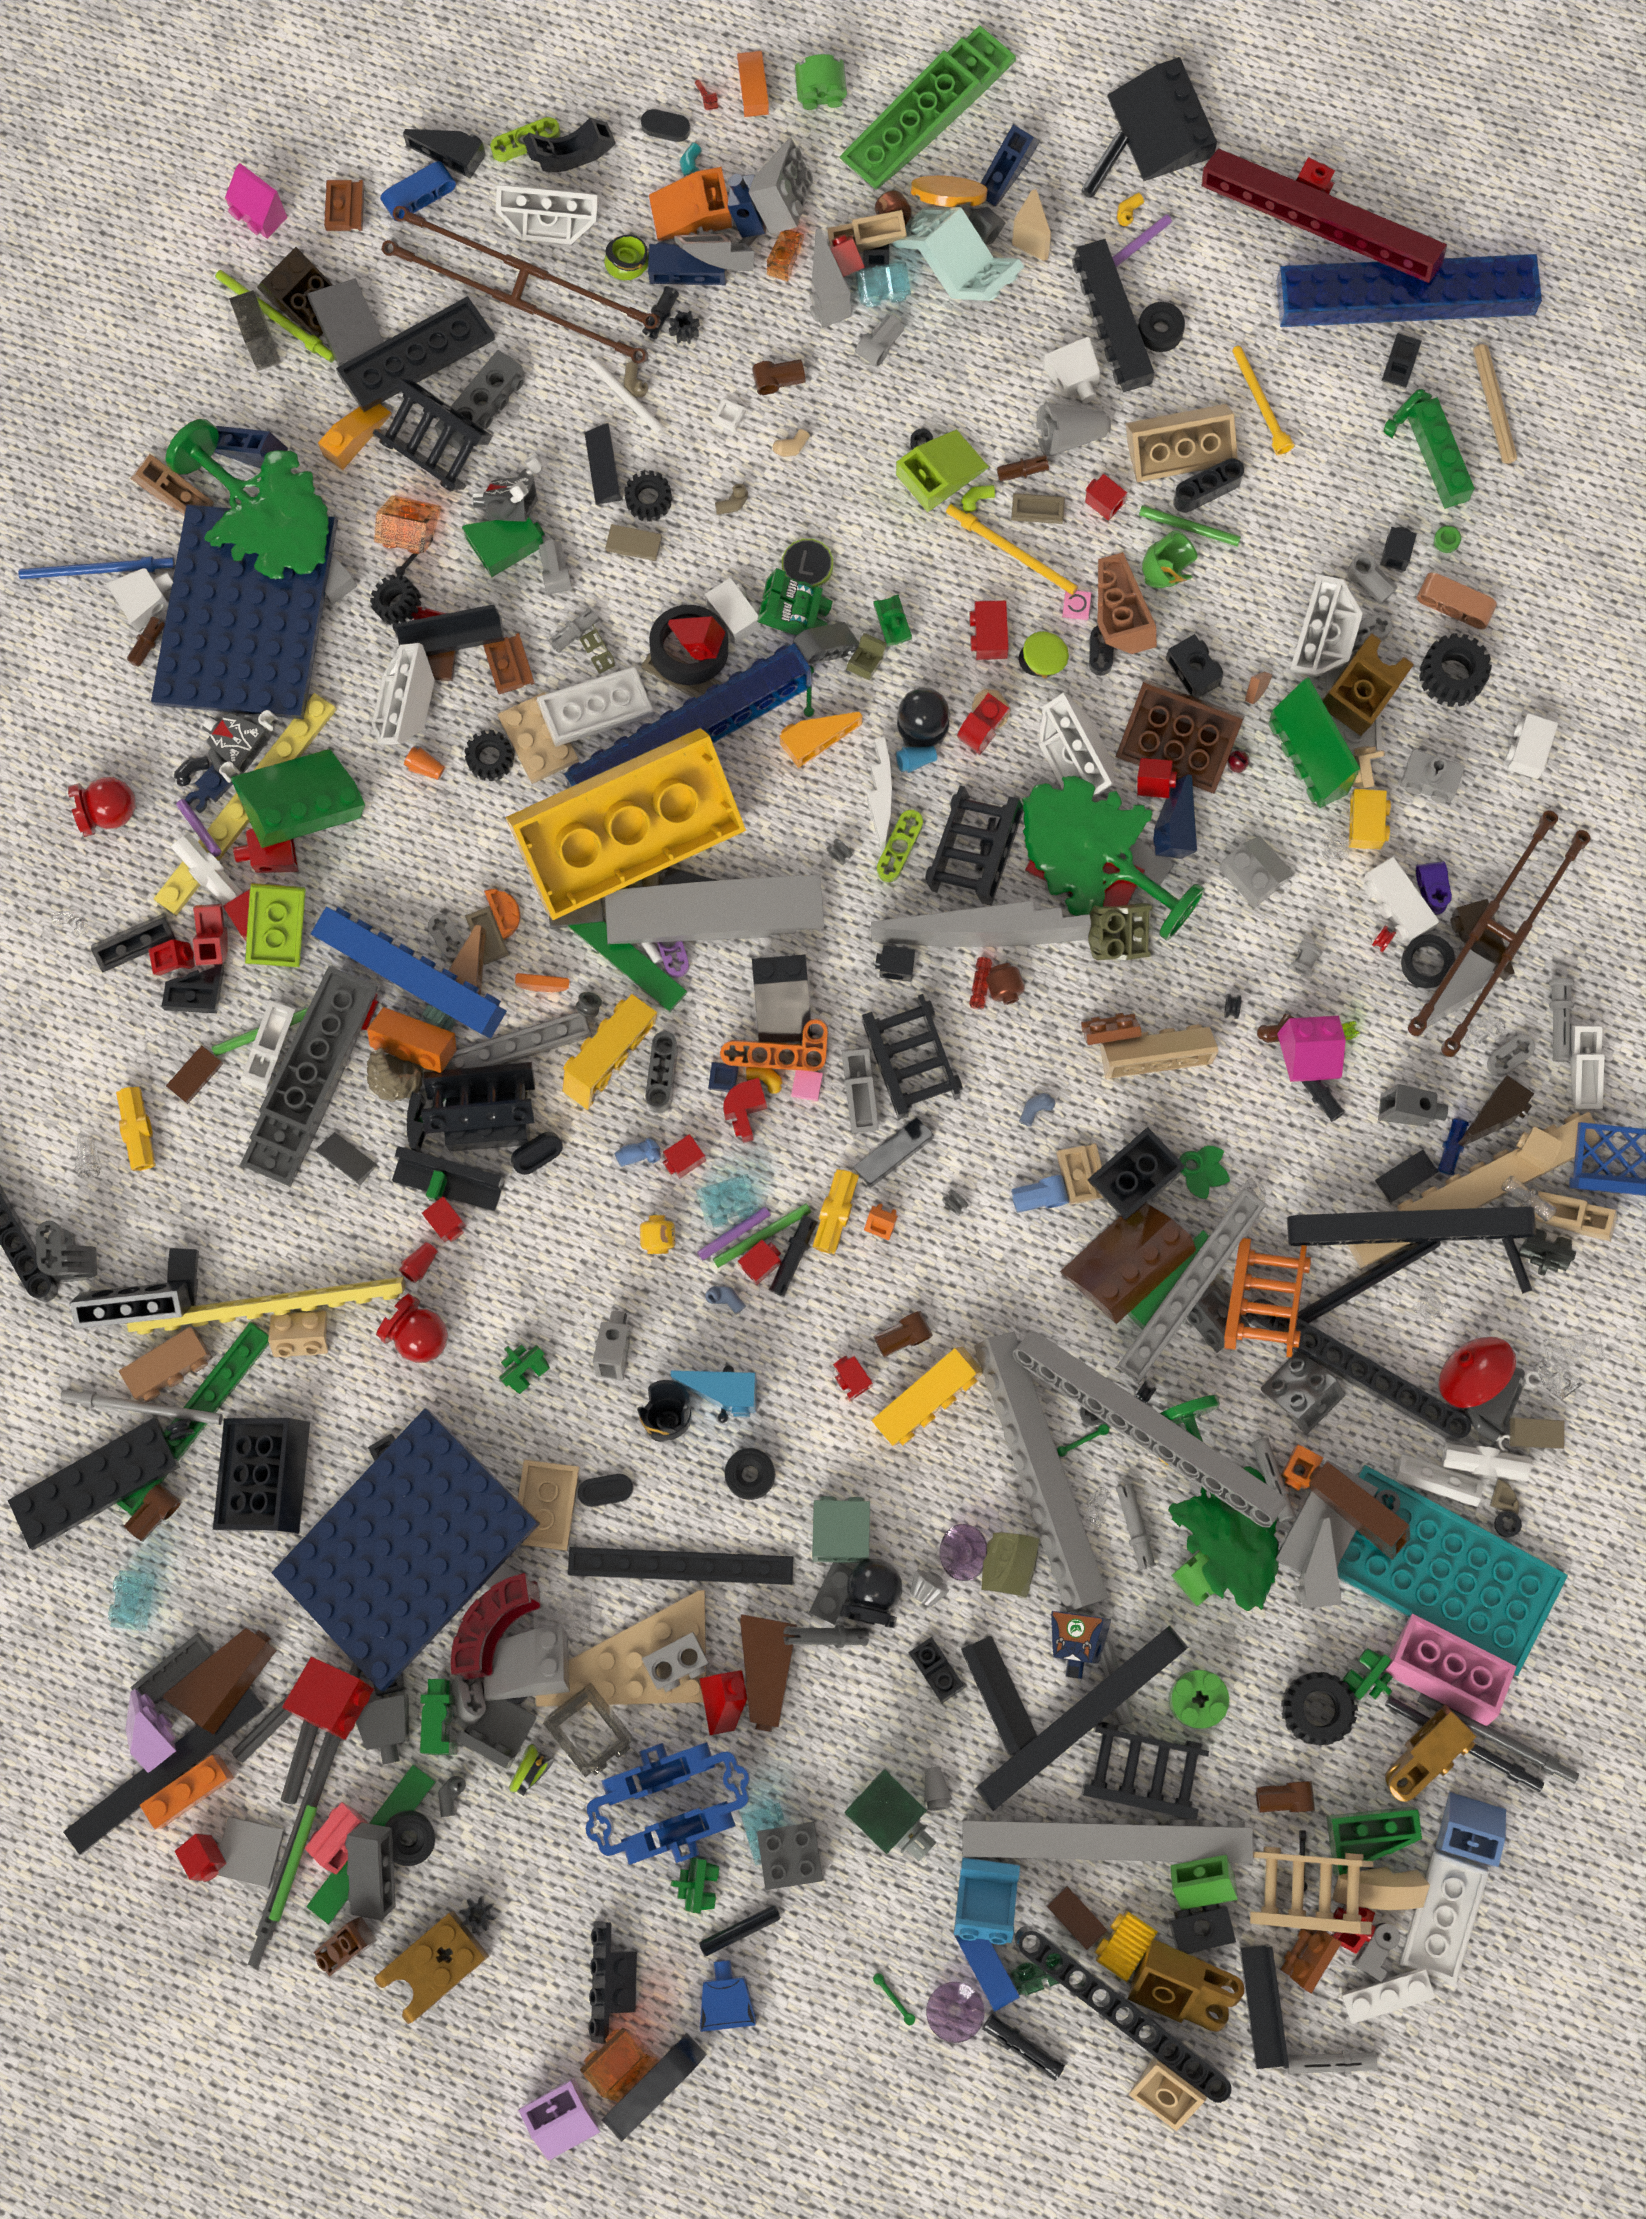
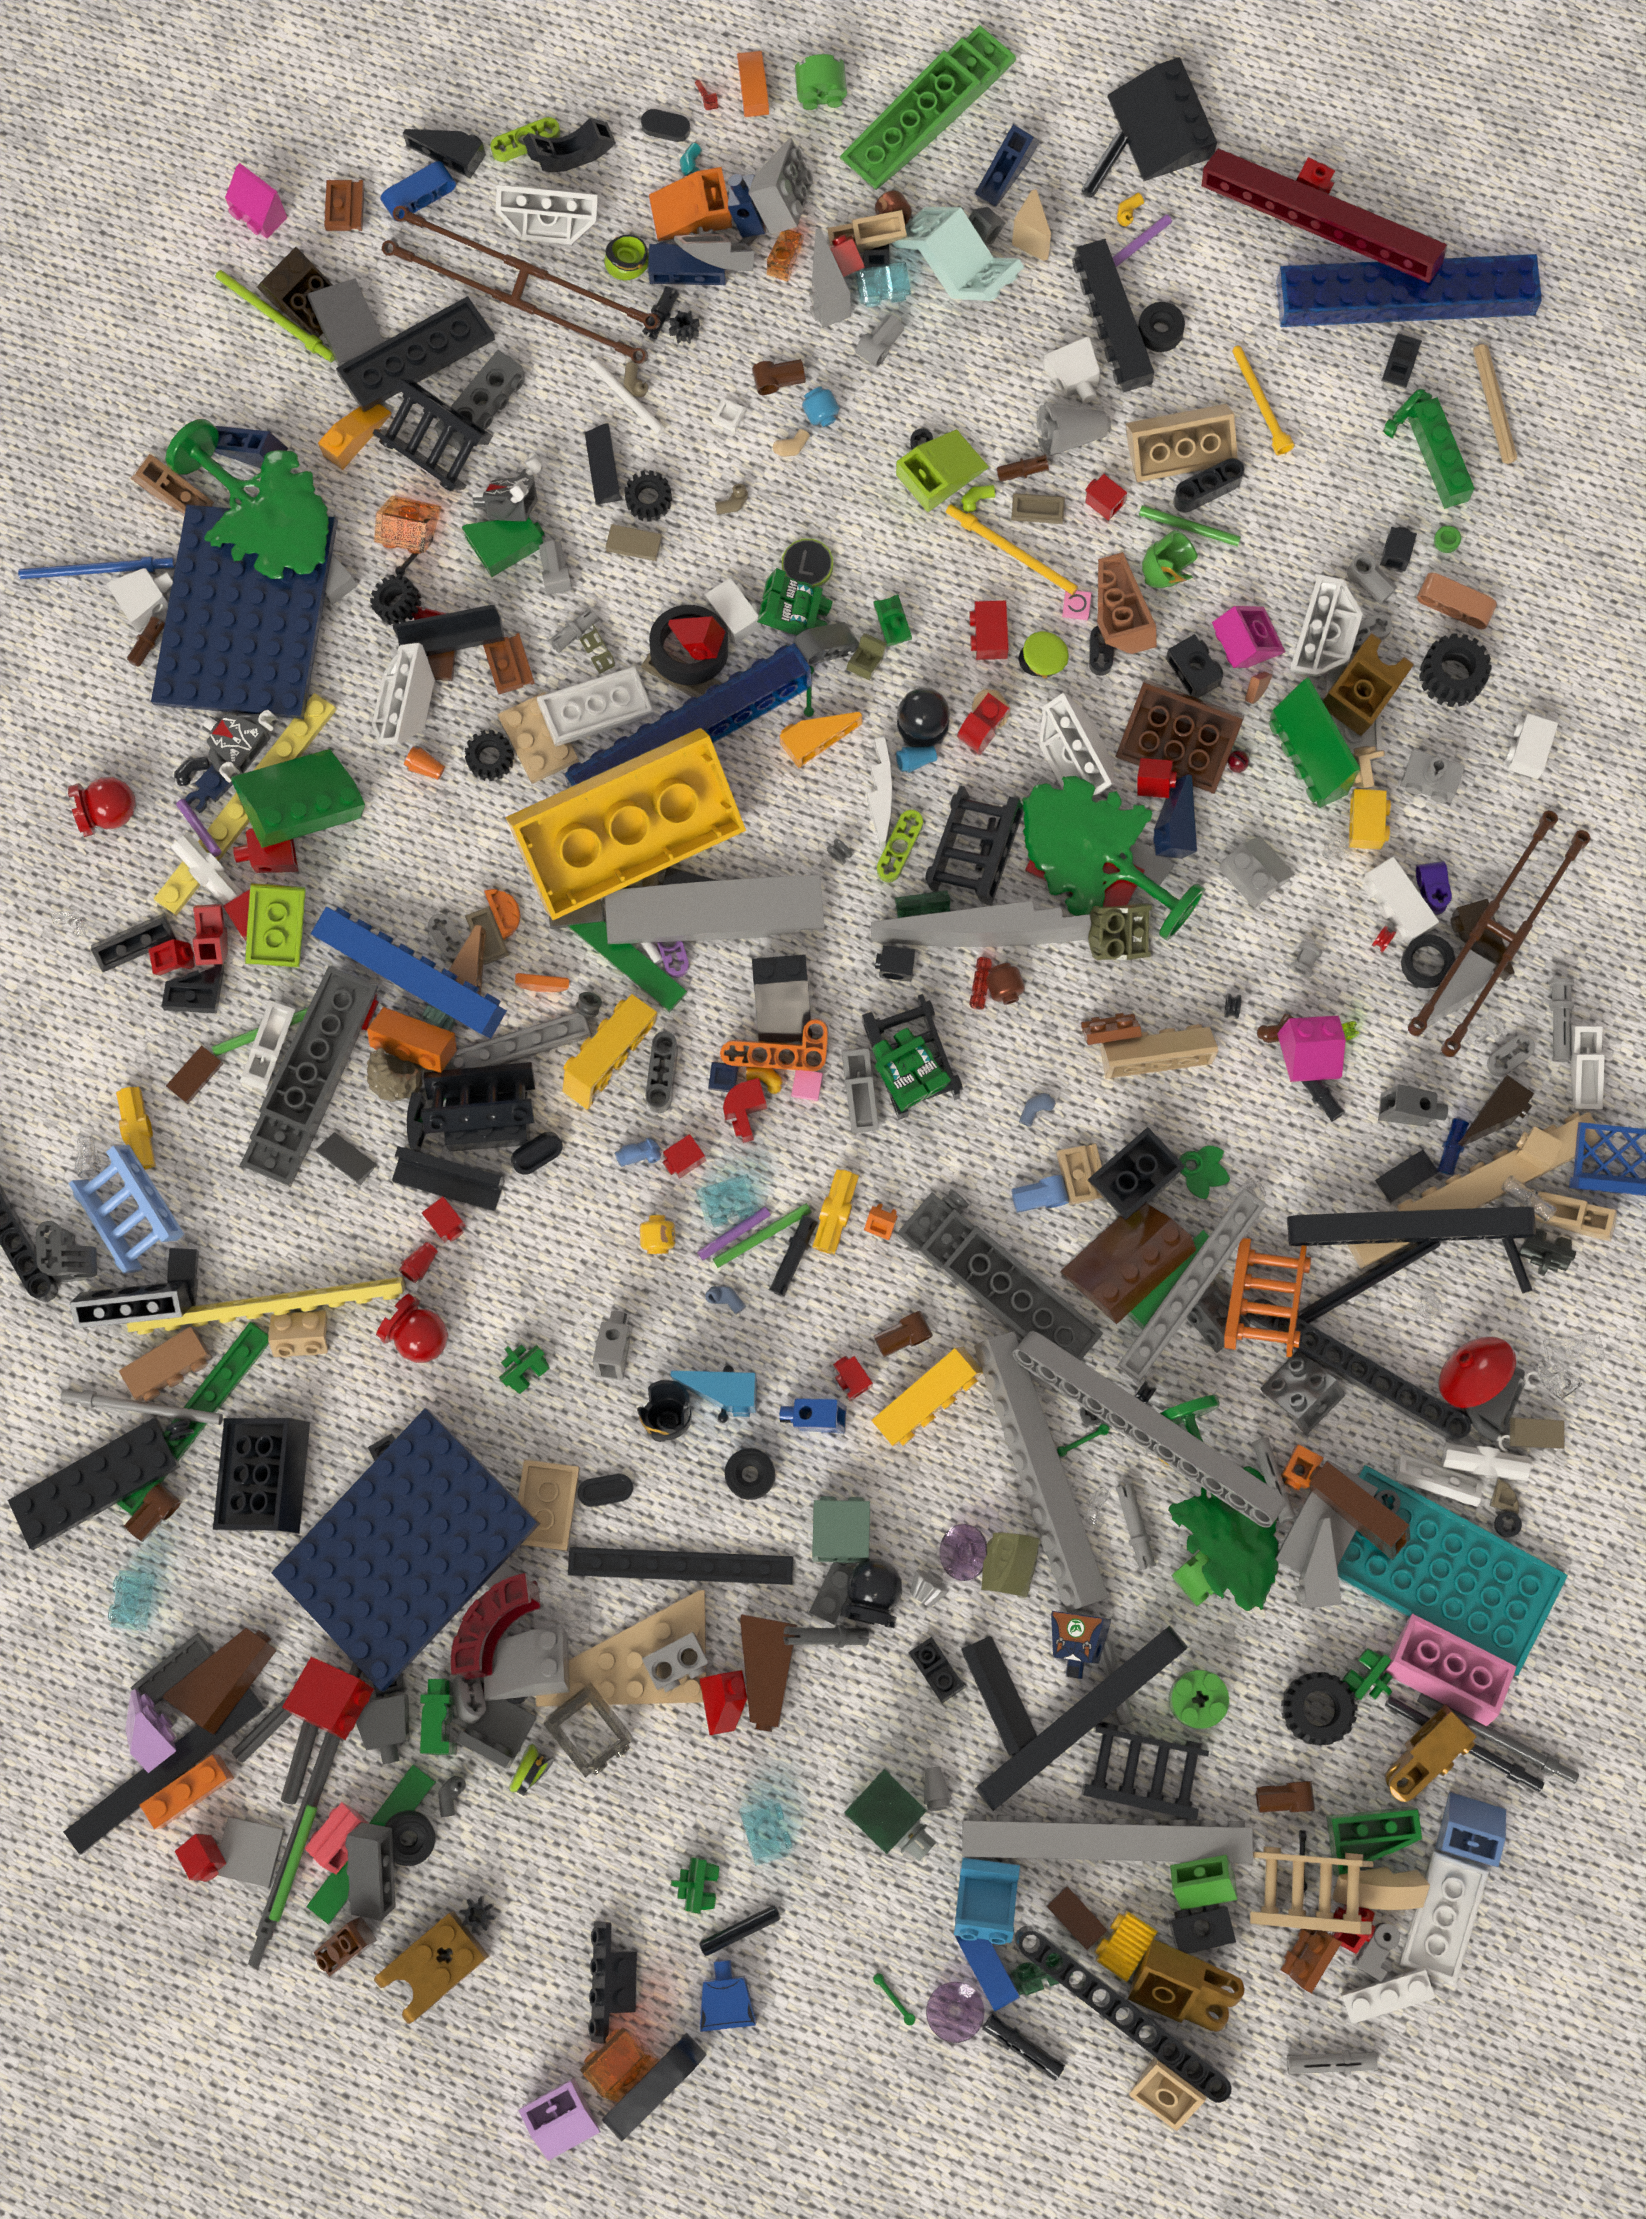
clear smoke window [229,290,282,371] -> none
green tile [426,1170,448,1202] -> none
blue piece [585,1742,750,1865] -> none
red brick [738,1240,781,1285] -> none
dark grey bracket [757,1821,823,1890] -> none
slope [853,1117,934,1188] -> none
light orange tile [911,175,987,207] -> none
black panel [1239,1944,1289,2069] -> none
none -> light blue fence [68,1145,185,1274]
none -> blue torso [779,1399,847,1434]
none -> dark azure head [802,386,840,428]
none -> green hips [872,1028,951,1112]
none -> clear green hinge [895,890,951,918]
none -> dark grey slope [896,1192,1103,1361]
none -> dark pink slope [1212,606,1286,668]

